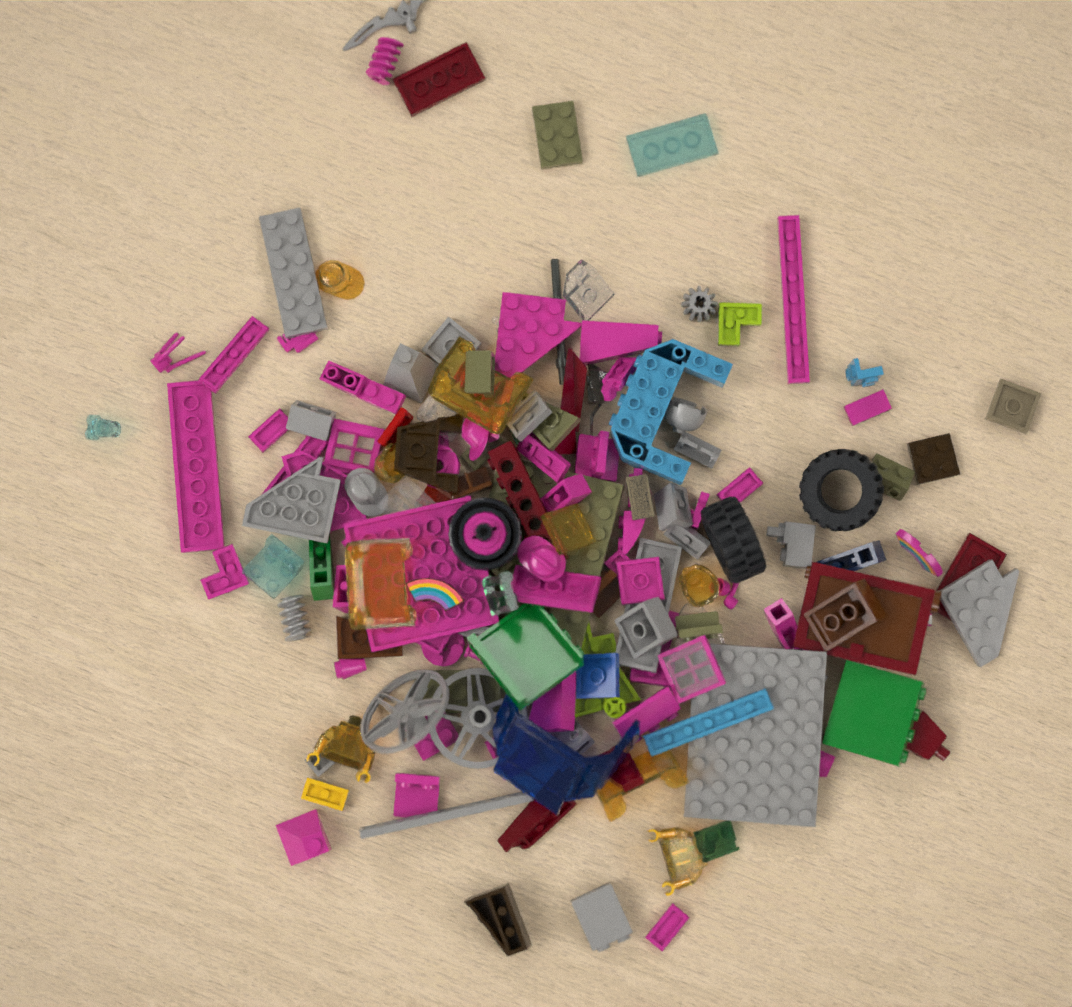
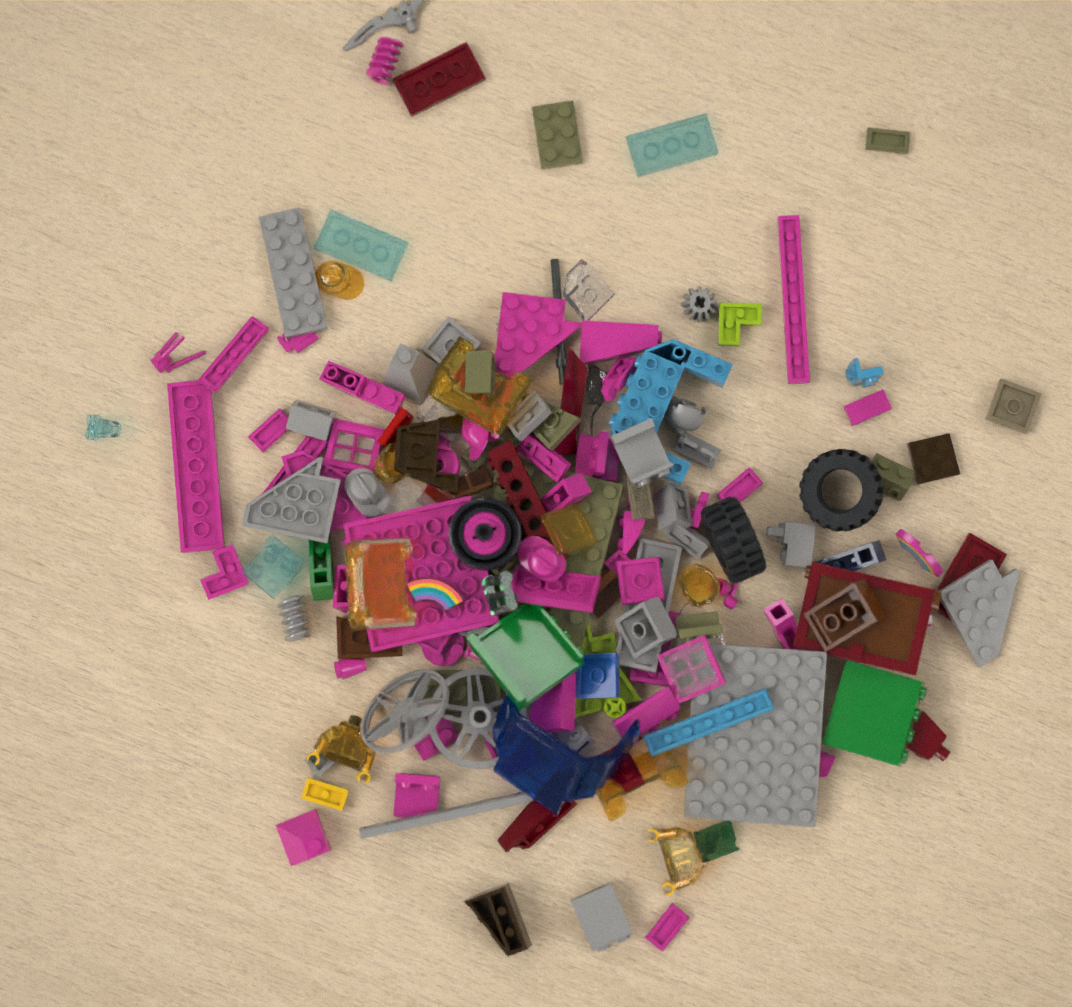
none -> clear light blue tile [314,209,408,281]
none -> light grey panel [611,418,673,487]
none -> olive tile [865,127,910,154]

